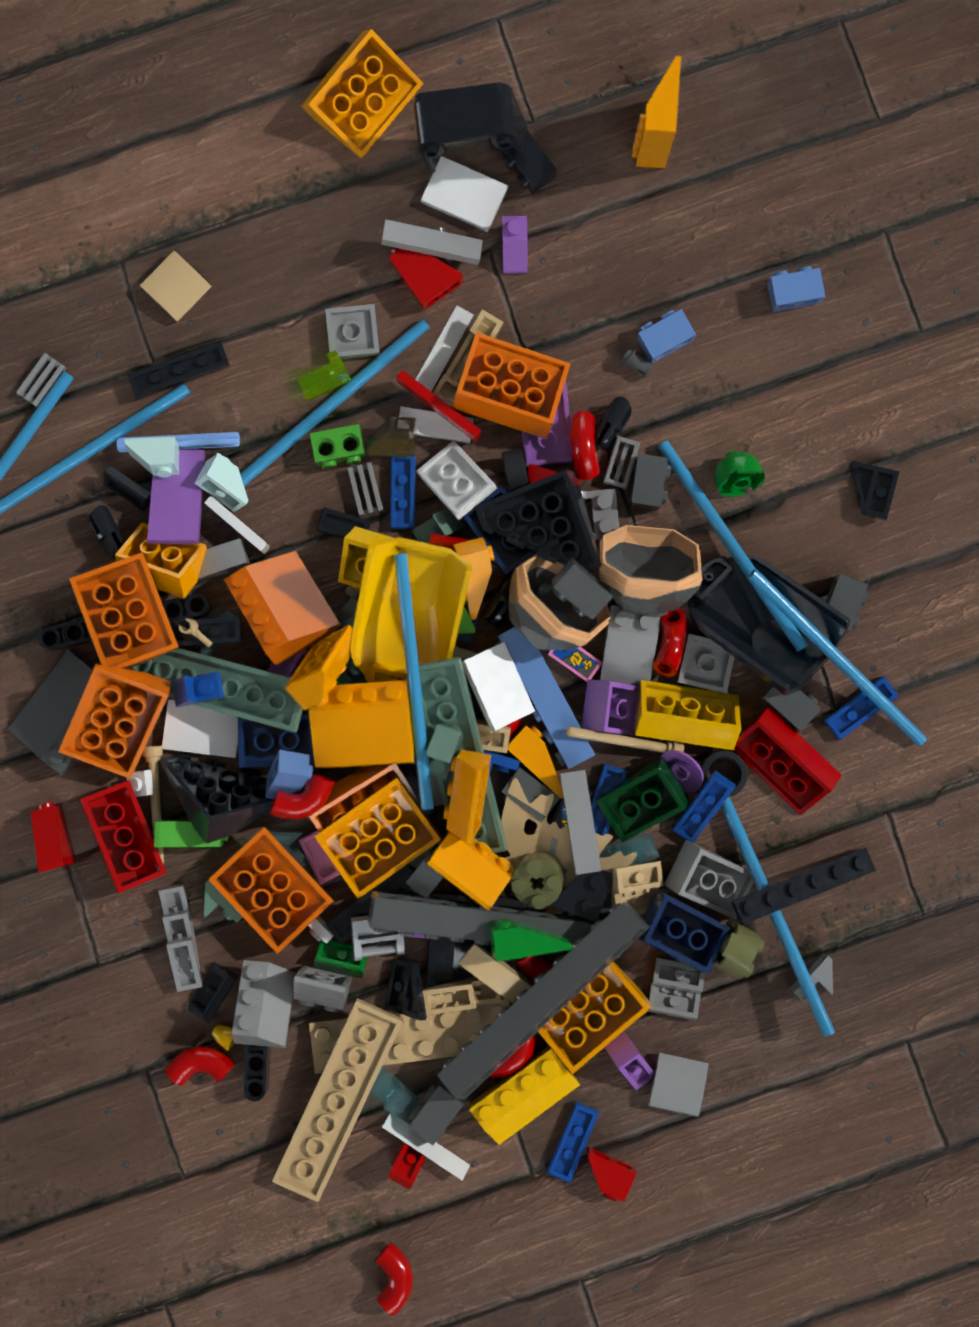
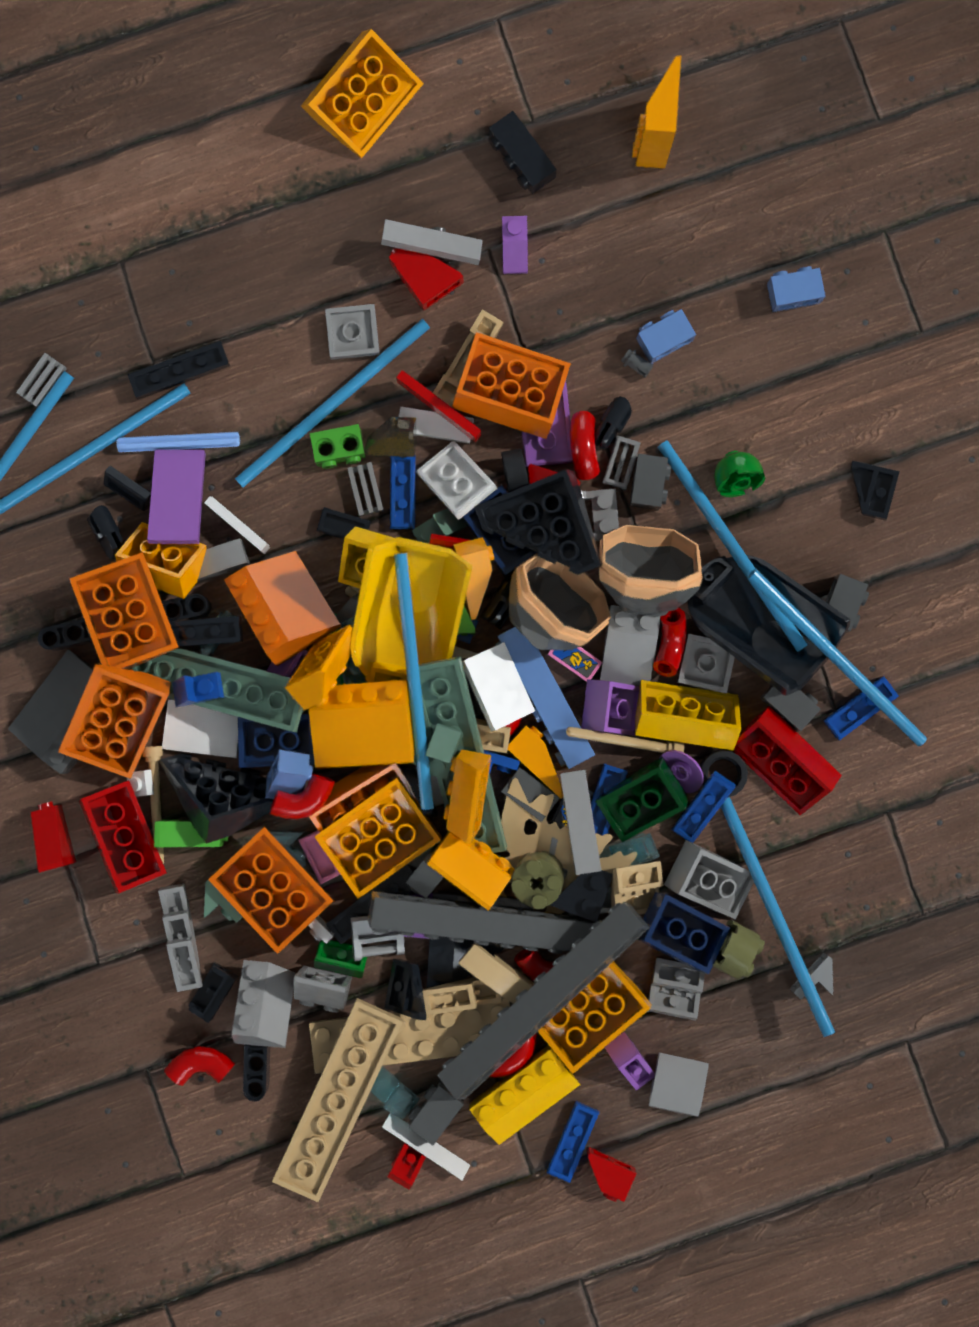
light aqua slope [125,437,179,478] -> none
tan slope [140,251,212,322] -> none
tan hand [179,618,213,647] -> none
light aqua slope [194,453,248,512] -> none
yellow hose [212,1024,235,1051] -> none
clear neon green bracket [298,350,352,401] -> none
red cylinder [374,1242,413,1316] -> none
black windscreen [413,83,528,172] -> none
white sticker [416,306,473,391] -> none
white tile [421,156,508,232] -> none
green slope [488,919,572,962] -> none
dark grey brick [551,558,613,620] -> none
black plate [731,848,876,925] -> none

